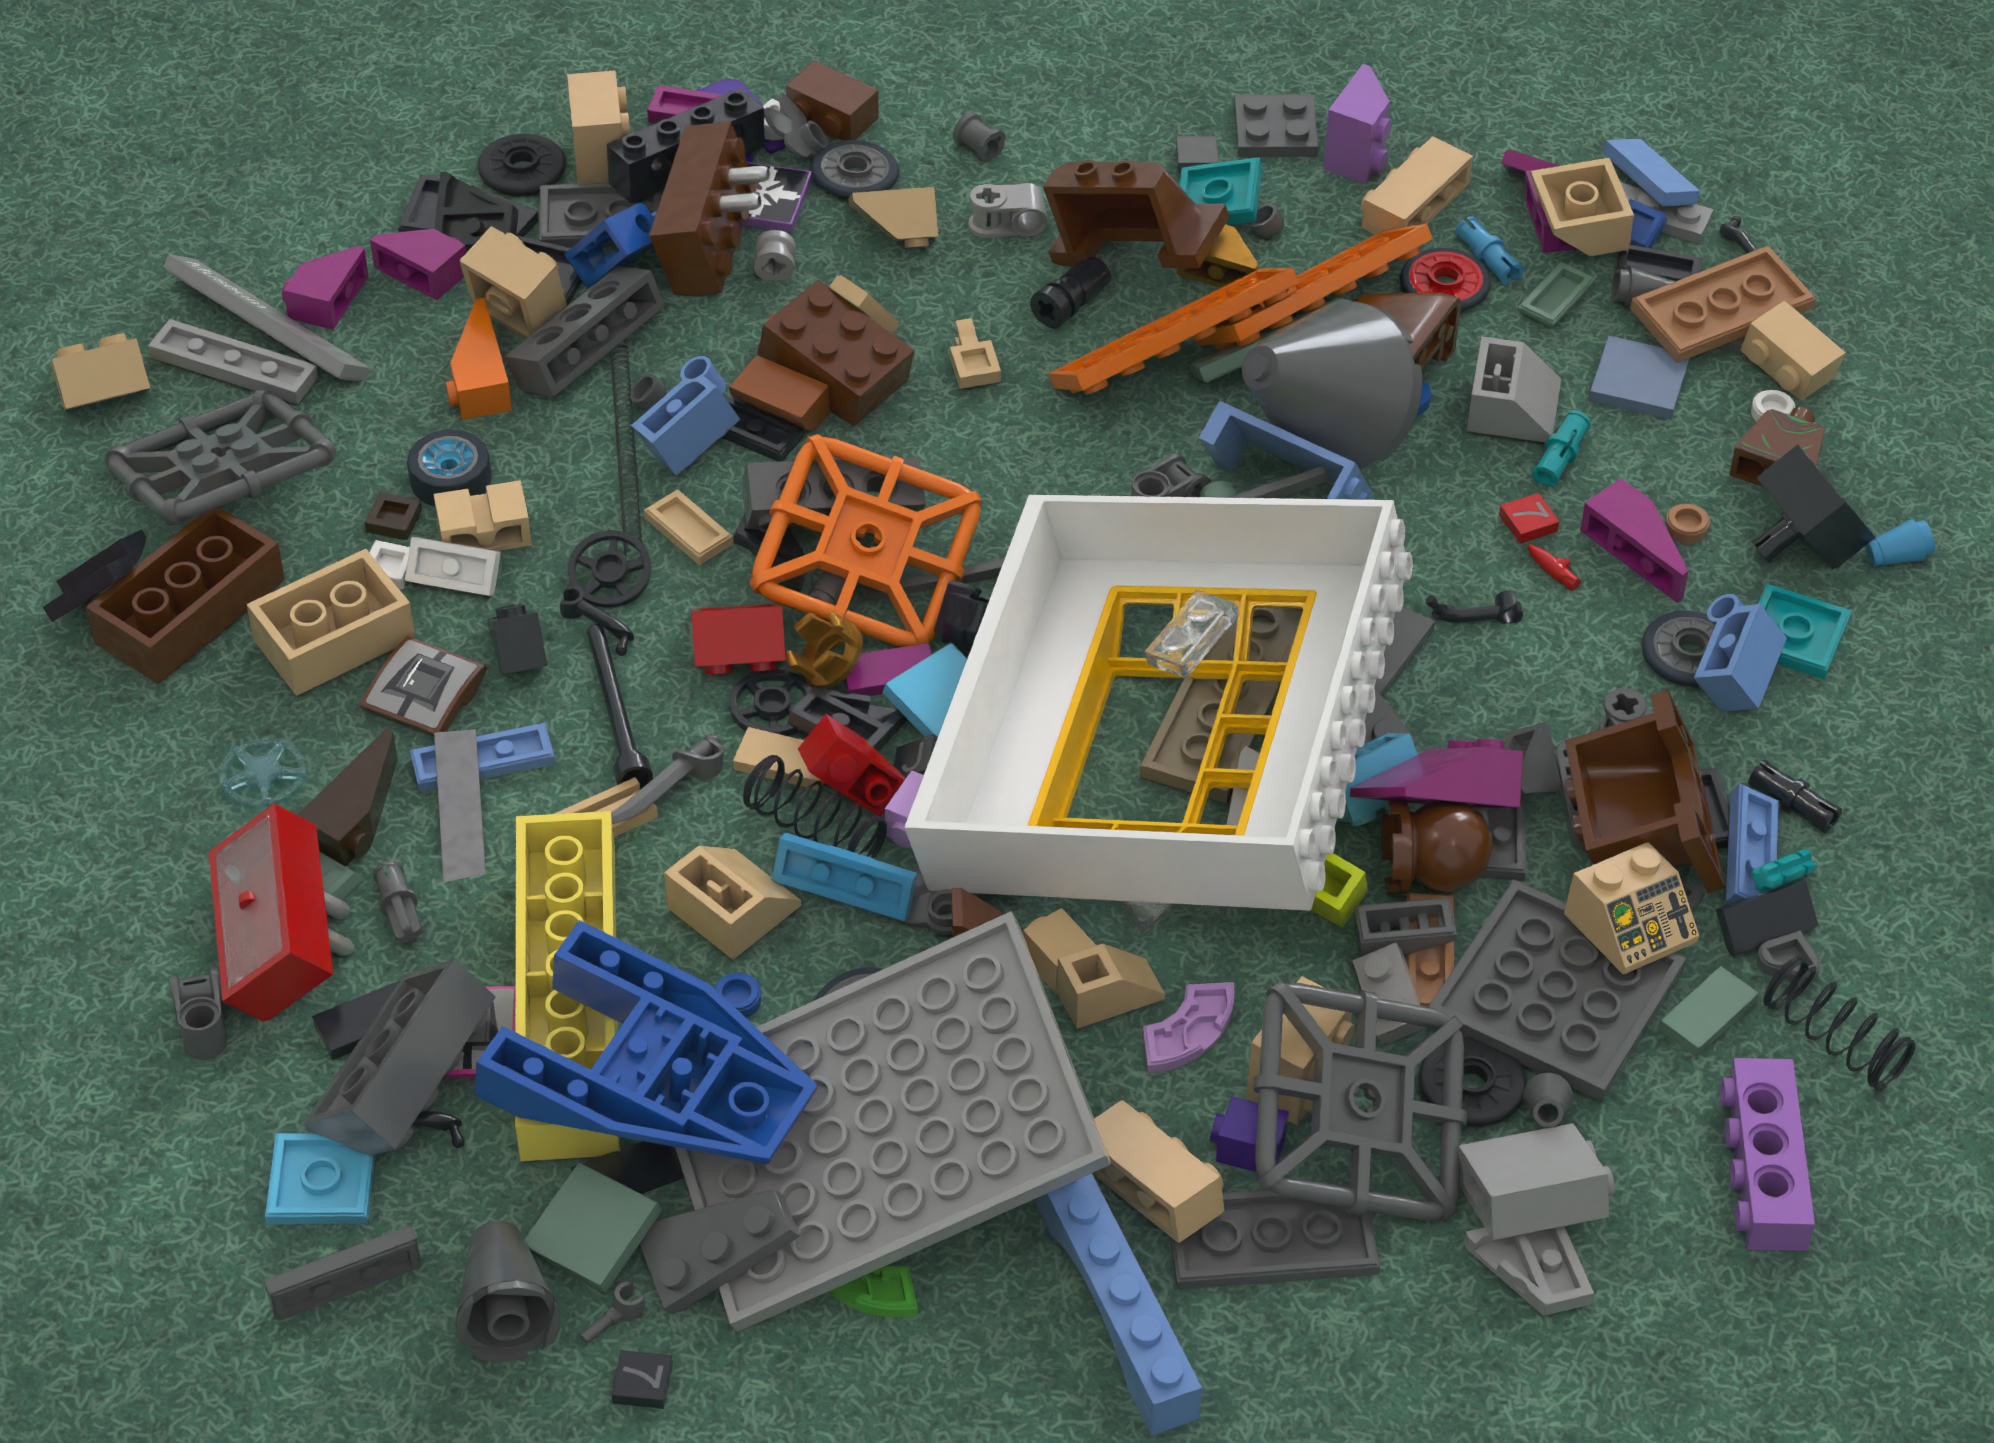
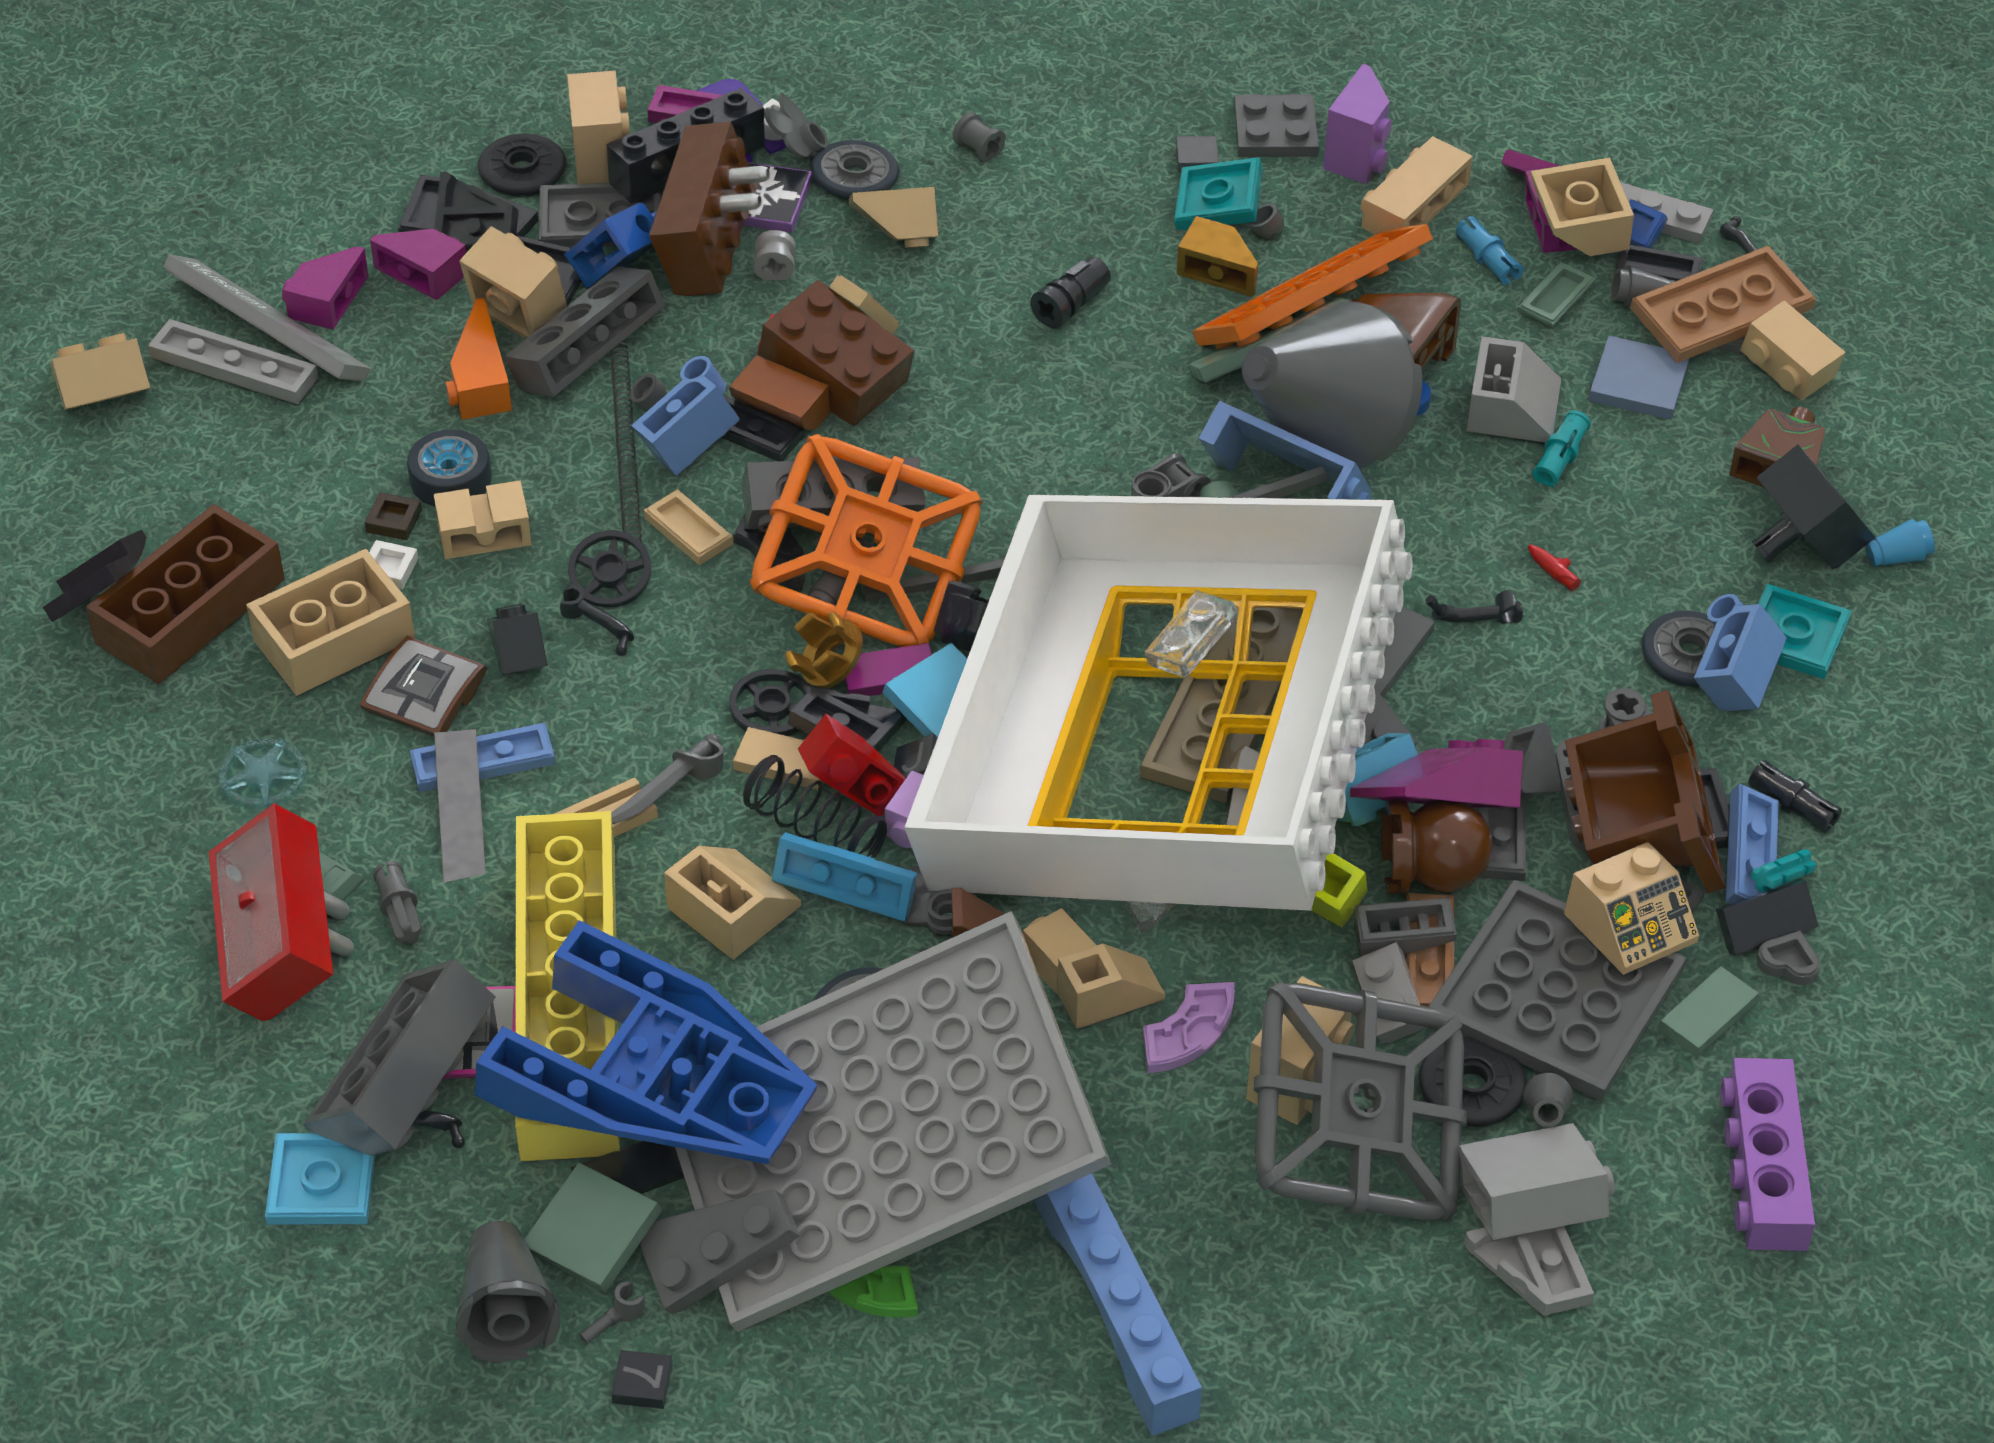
dark grey plate [105,390,337,525] -> none
dark grey piece [169,967,228,1060] -> none
dark grey tile [264,1225,421,1321] -> none
dark brown slope [297,729,398,867] -> none
black tile [312,980,400,1060] -> none
white plate [405,537,501,596] -> none
black piece [587,624,653,788] -> none
red slope [691,603,786,674] -> none
blue tile [714,973,761,1018] -> none
reddish brown brick [786,61,879,140] -> none
tan plate [950,318,1001,389] -> none
light grey piece [968,183,1048,238] -> none
reddish brown windscreen [1043,160,1229,268] -> none
orange plate [1047,268,1299,394] -> none
tan brick [1092,1100,1225,1243] -> none
dark grey tile [1169,1184,1380,1290] -> none
dark purple brick [1210,1096,1289,1172] -> none
red wheel [1400,248,1491,311] -> none
red tile [1499,493,1559,544] -> none
magenta slope [1580,478,1689,603] -> none
medium blue tile [1603,139,1700,206] -> none
medium nougat tile [1665,504,1710,543] -> none
white tile [1751,390,1795,422] -> none
black piece [1763,956,1916,1090] -> none

